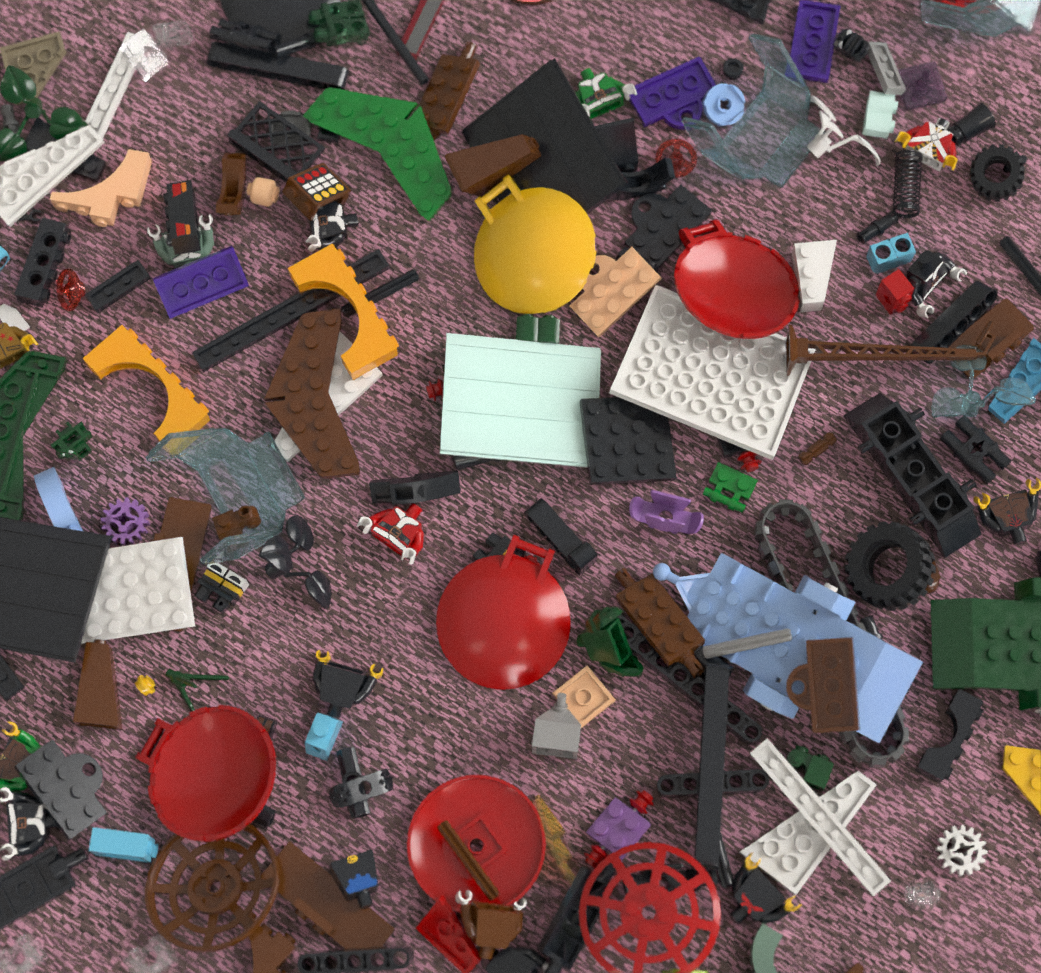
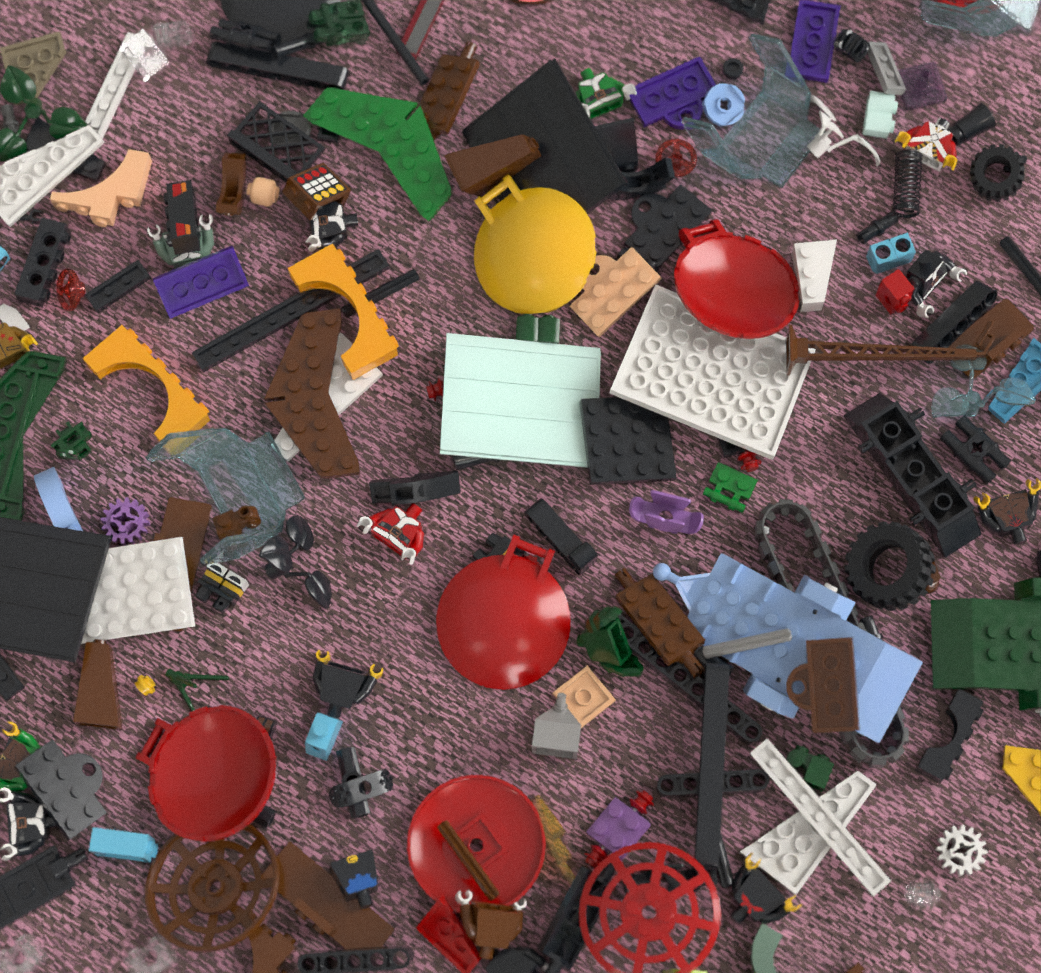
reddish brown axle [798,432,837,465] -> none

